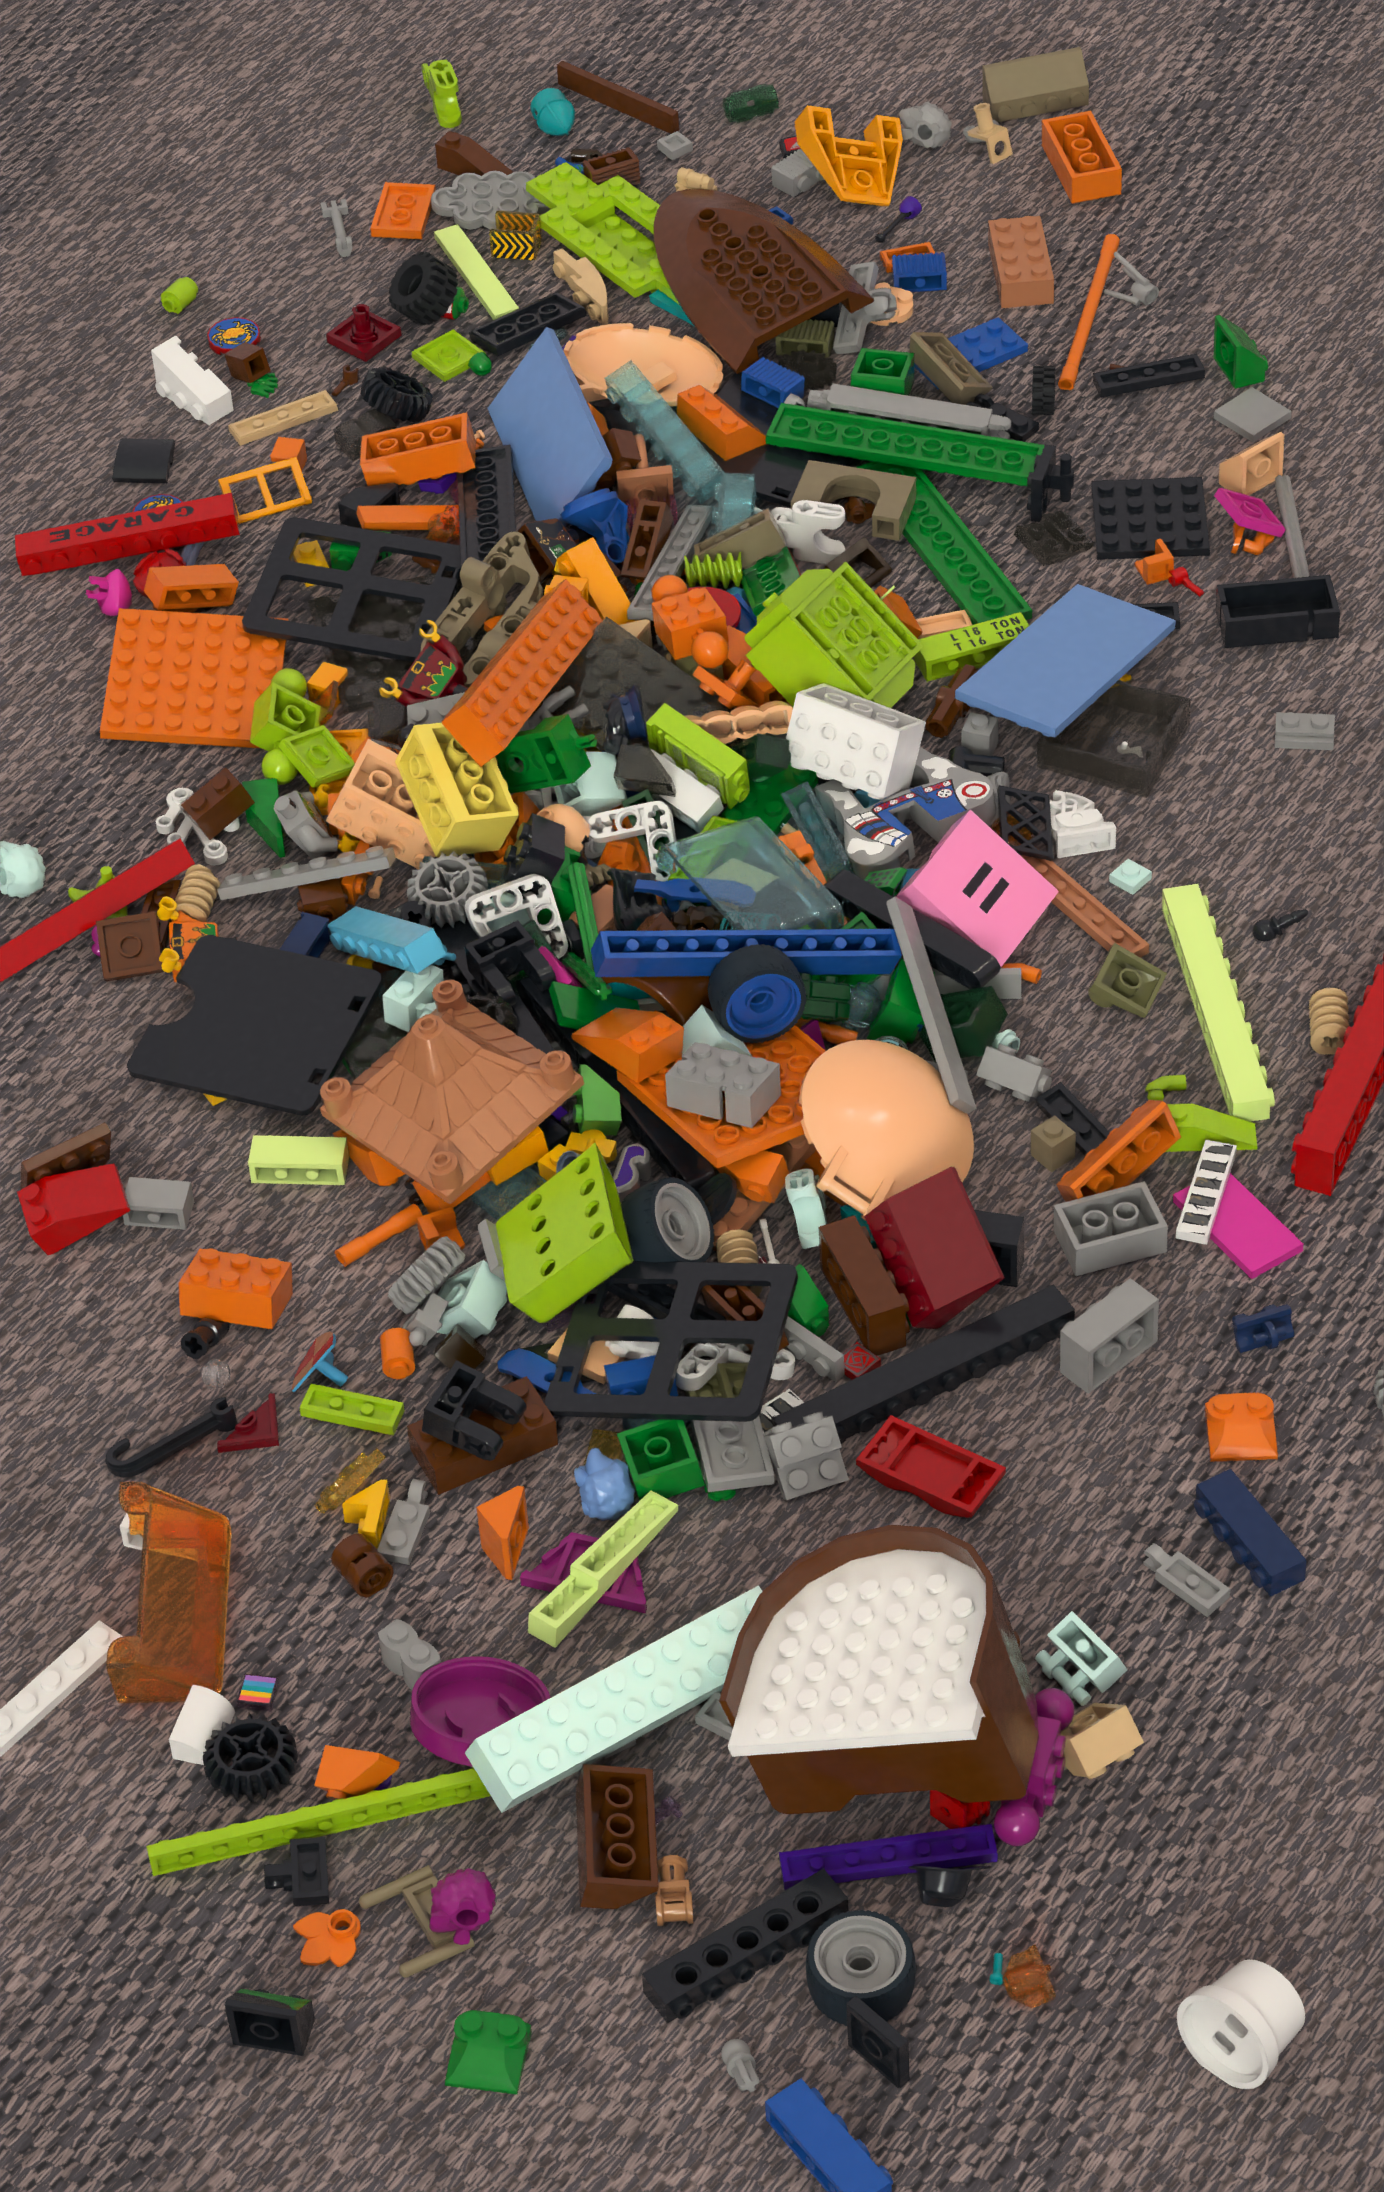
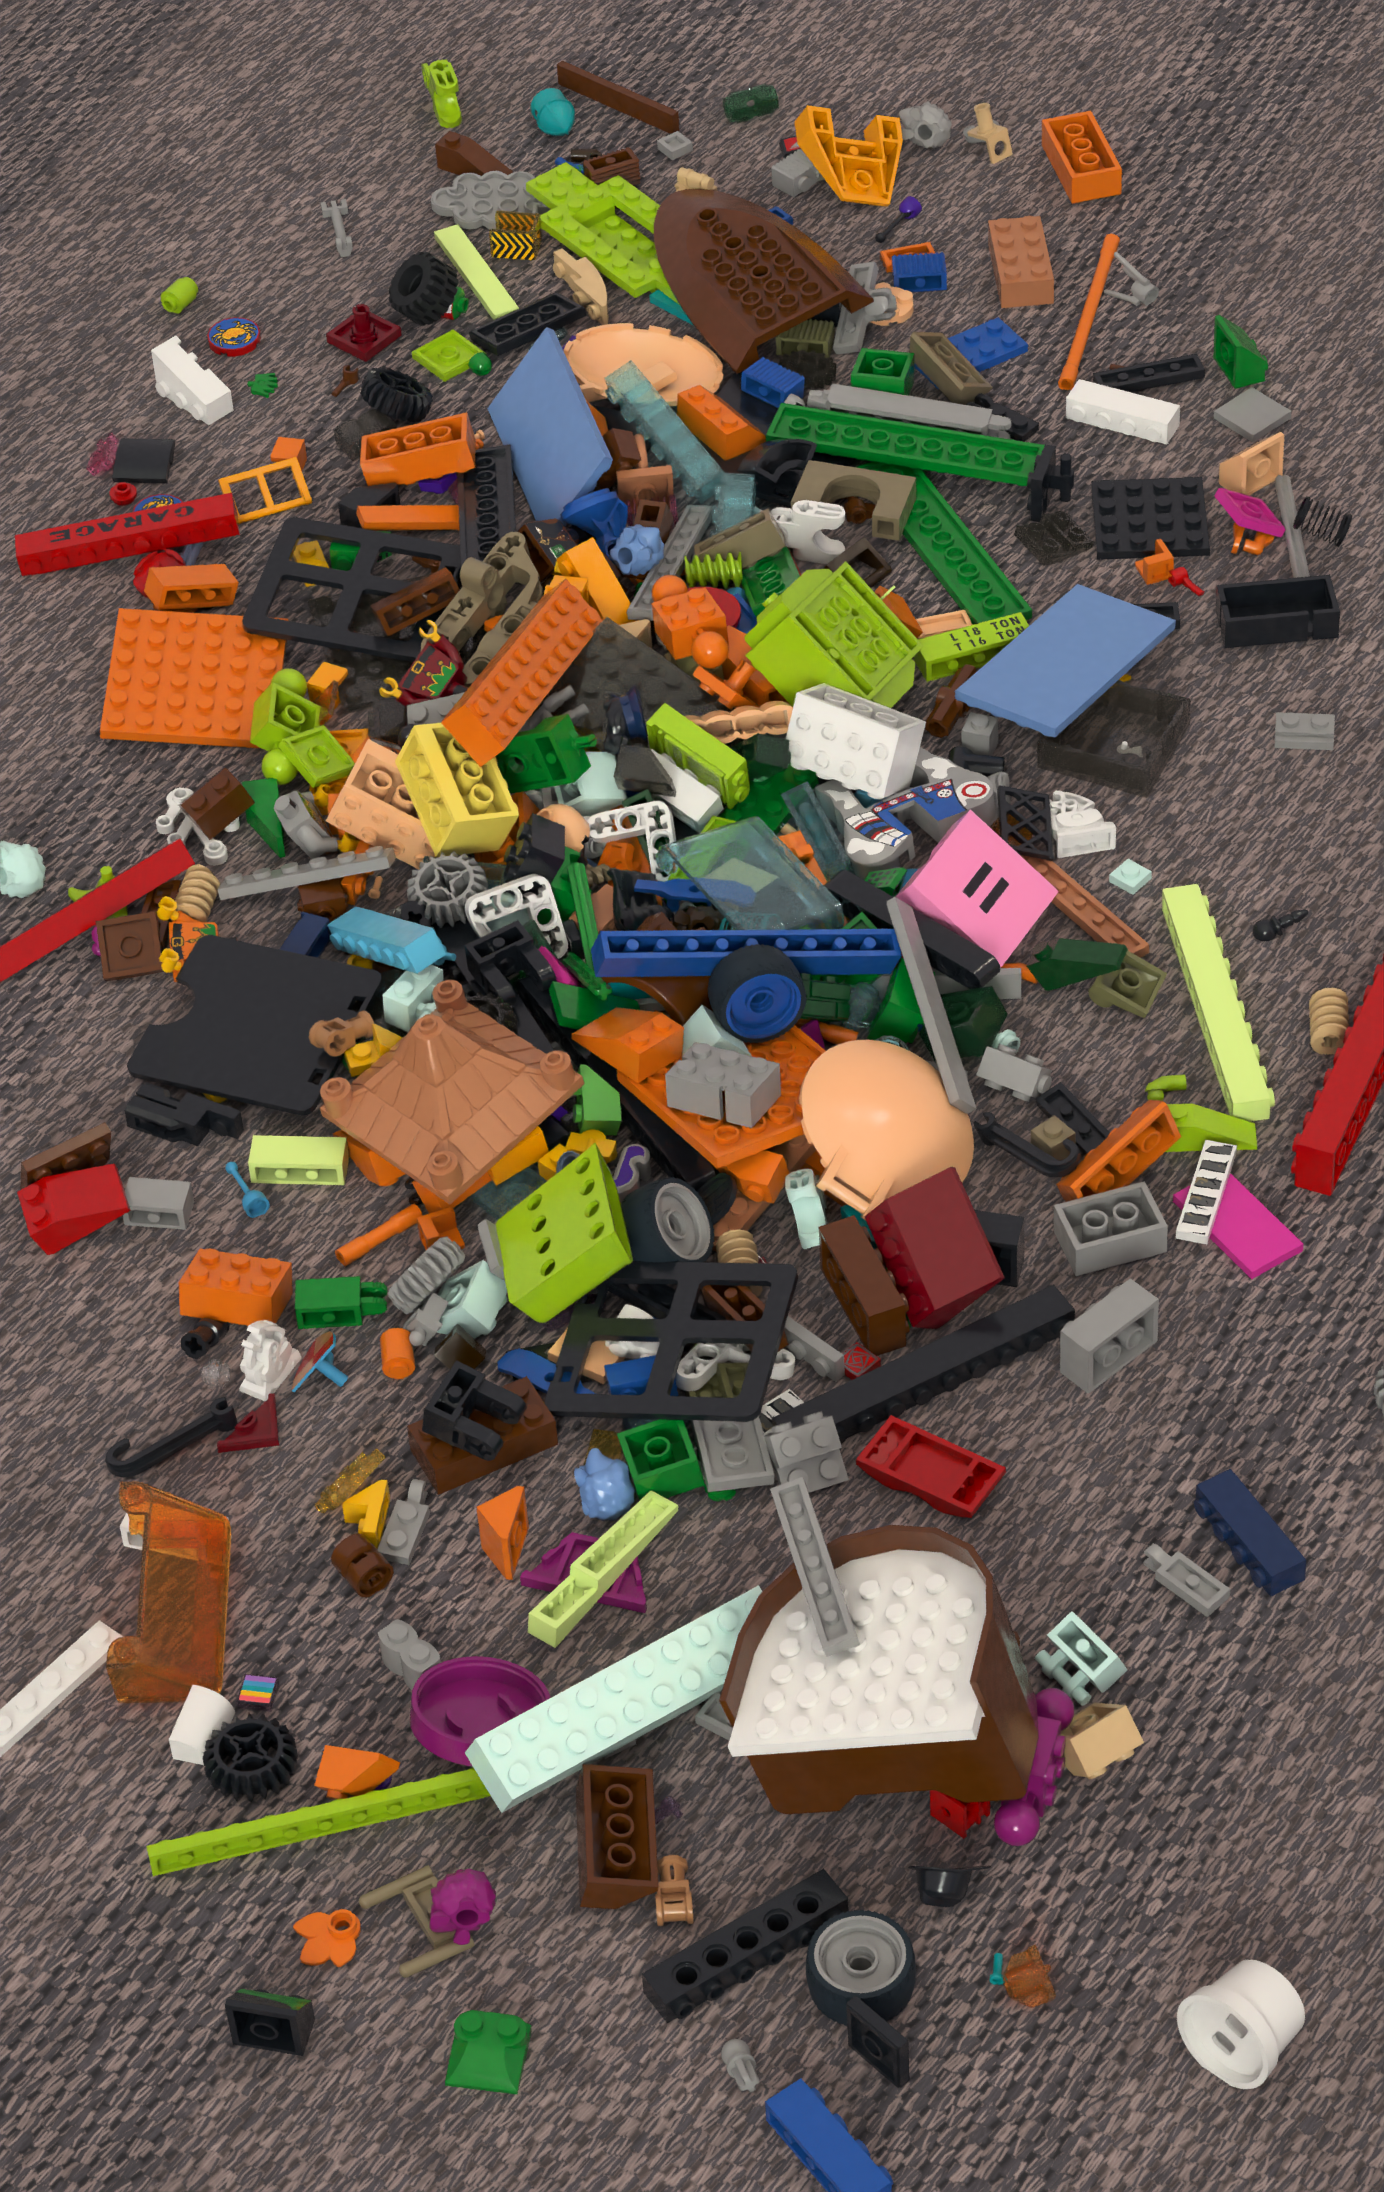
dark pink piece [86,569,132,616] -> none
reddish brown brick [224,342,271,383] -> none
tan tile [228,390,338,446] -> none
black hinge [264,1837,329,1907] -> none
lime plate [300,1384,405,1436] -> none
orange plate [370,182,436,239] -> none
clear orange piece [425,506,460,543] -> none
white hinge [759,1218,780,1264] -> none
dark purple plate [779,1824,998,1890] -> none
green slope [788,1264,829,1337] -> none
dark tan slope [982,47,1089,122] -> none
black tyre [1032,365,1055,415] -> none
orange slope [1205,1393,1278,1462] -> none
dark blue hips [1232,1304,1295,1353] -> none
none -> clear pink plate [86,432,119,476]
none -> red plate [109,482,137,506]
none -> black plate [124,1082,244,1146]
none -> dark azure hinge [225,1162,270,1218]
none -> white piece [239,1320,302,1402]
none -> green hinge [295,1276,387,1329]
none -> medium nougat connector [309,1010,374,1057]
none -> yellow slope [344,1024,403,1077]
none -> reddish brown brick [370,567,460,636]
none -> medium blue animal [610,524,664,576]
none -> black brick [737,439,817,483]
none -> light grey plate [770,1477,860,1657]
none -> black piece [973,1112,1081,1177]
none -> dark green slope [1026,938,1128,991]
none -> white brick [1066,379,1180,445]
none -> black piece [1293,496,1353,547]

